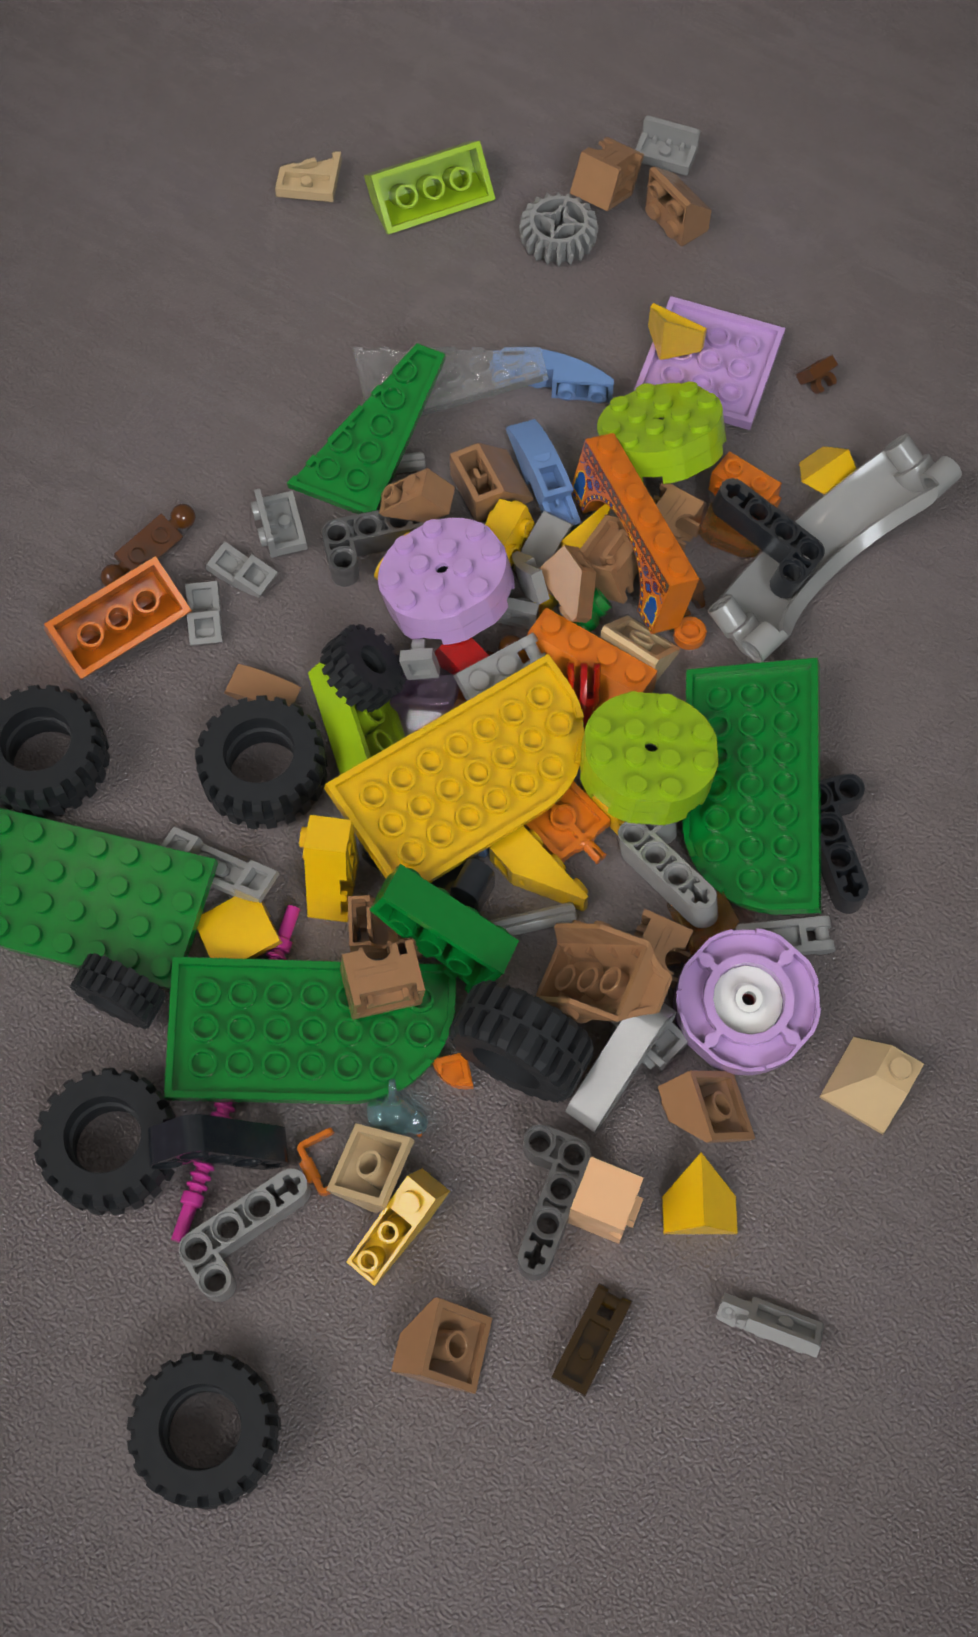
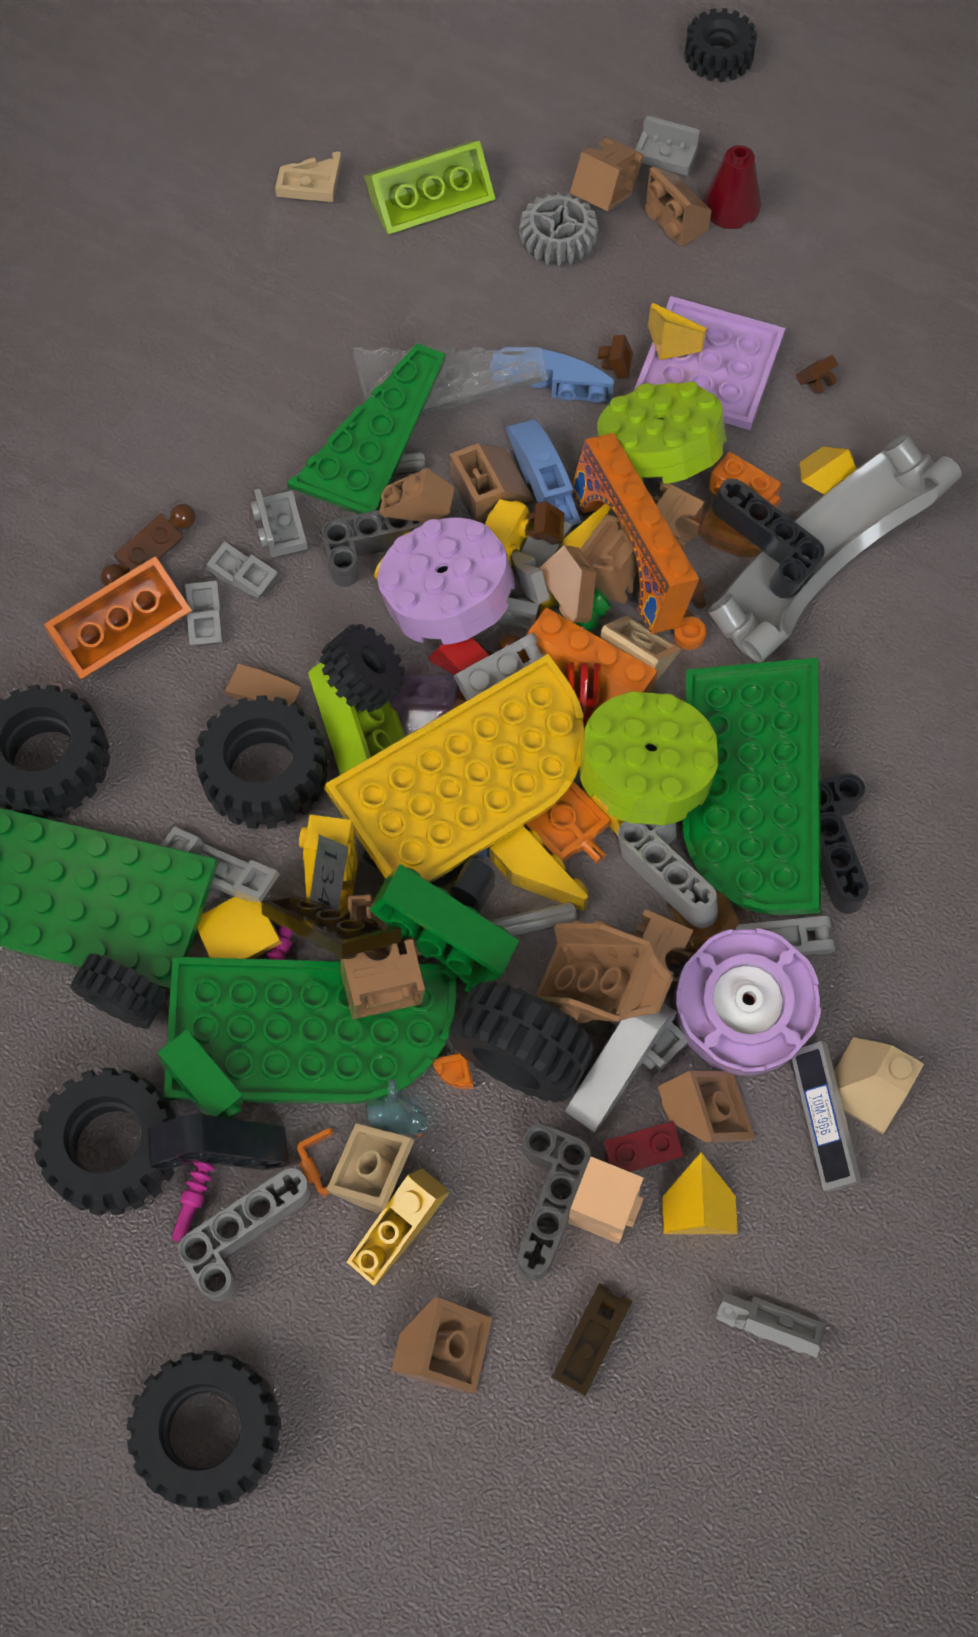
light grey tile [399,639,440,680] -> none
none -> green brick [157,1029,243,1119]
none -> dark brown wing [262,894,401,959]
none -> flat silver sticker [310,835,348,910]
none -> reddish brown tile [527,501,565,545]
none -> reddish brown tile [598,334,633,379]
none -> dark red hinge [603,1121,683,1172]
none -> black tyre [684,8,757,82]
none -> dark red cone [703,145,761,229]
none -> tile [792,1041,862,1192]

